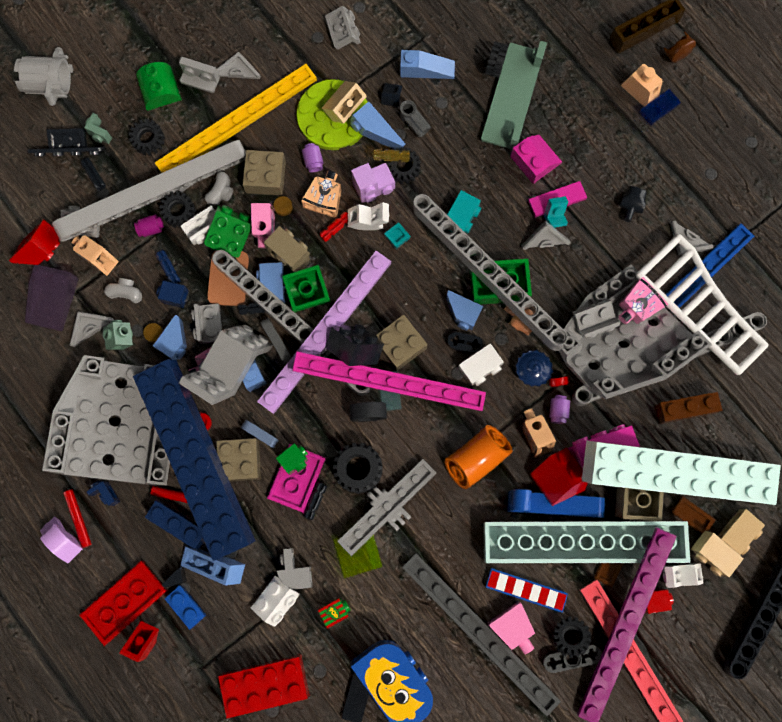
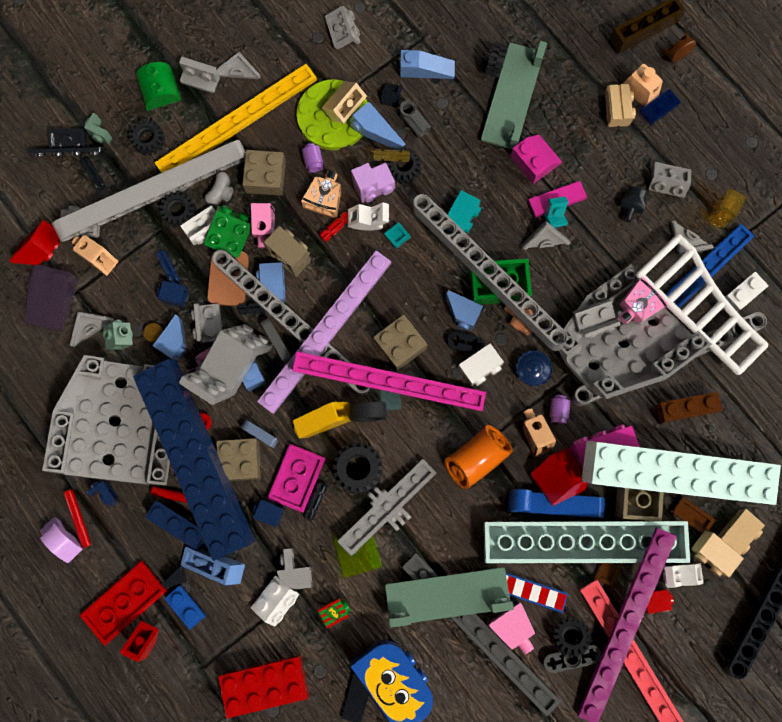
light grey container [14,47,73,106] -> none
light grey piece [104,278,142,303] -> none
magenta brick [134,214,164,237] -> none
pearl gold tile [273,196,293,216] -> none
green brick [276,443,308,475] -> none
green brick [282,265,330,313] -> none
black brick [325,324,384,366] -> none
red tile [548,377,568,387] -> none
none -> dark blue brick [252,500,285,528]
none -> yellow slope [293,402,350,439]
none -> sand green bracket [385,568,514,628]
none -> tan brick [605,84,636,127]
none -> light grey bracket [649,162,691,198]
none -> clear yellow brick [708,188,746,228]
none -> white brick [725,272,768,312]

